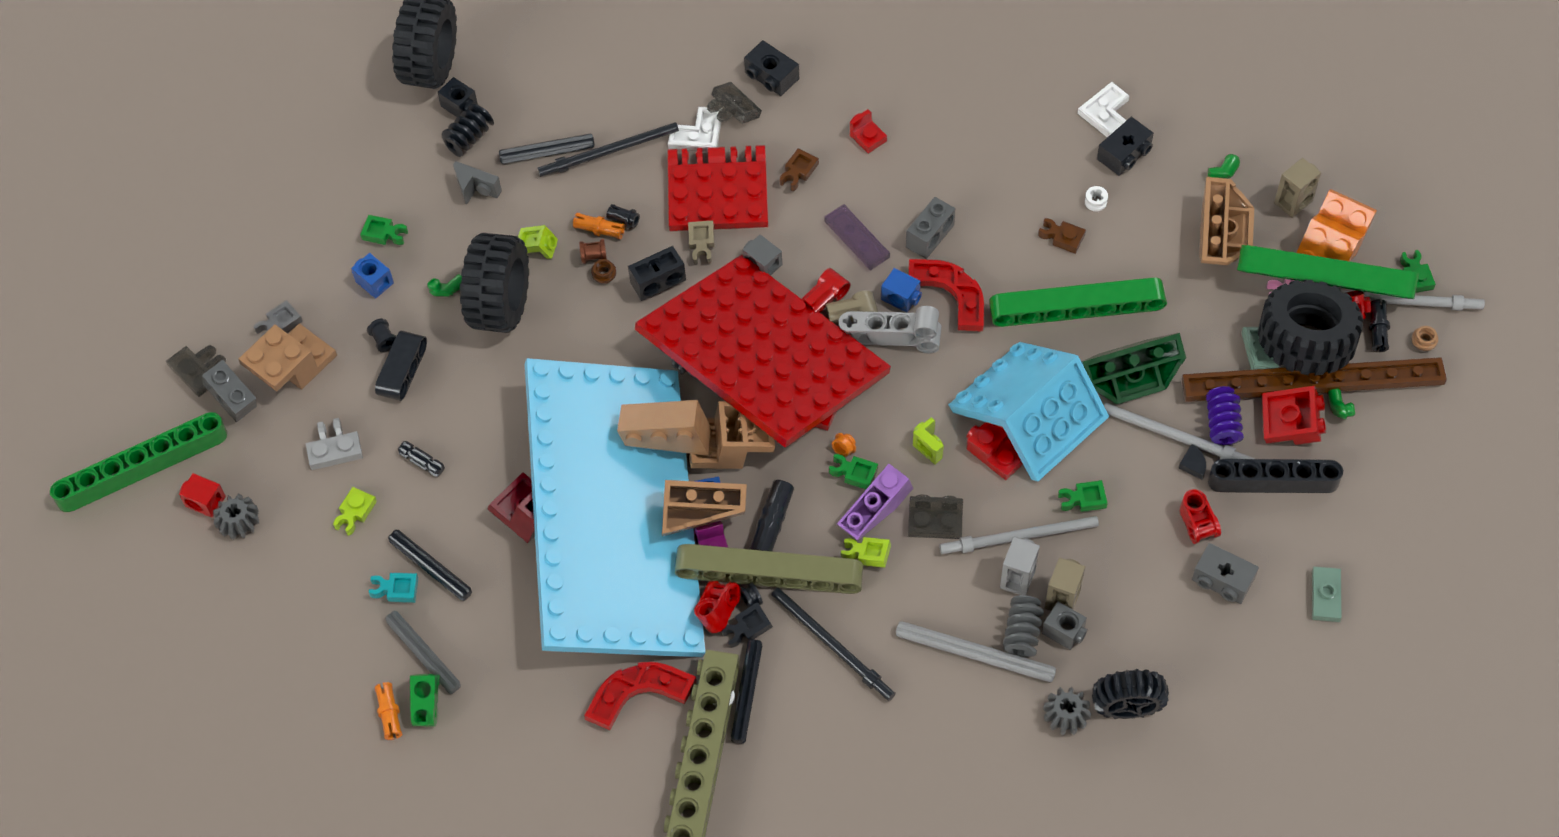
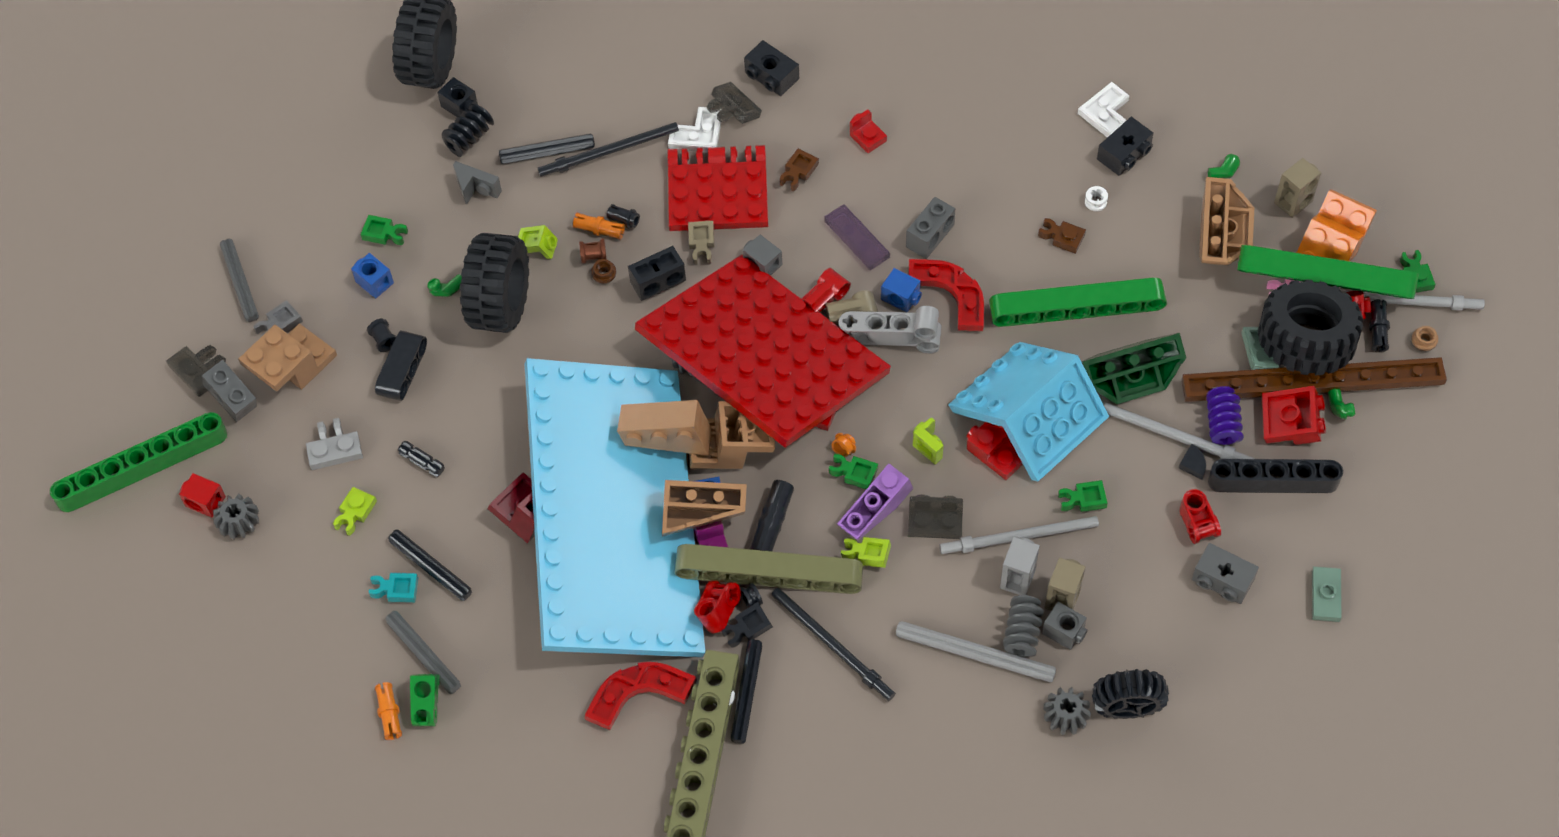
none -> dark grey axle [220,238,259,322]

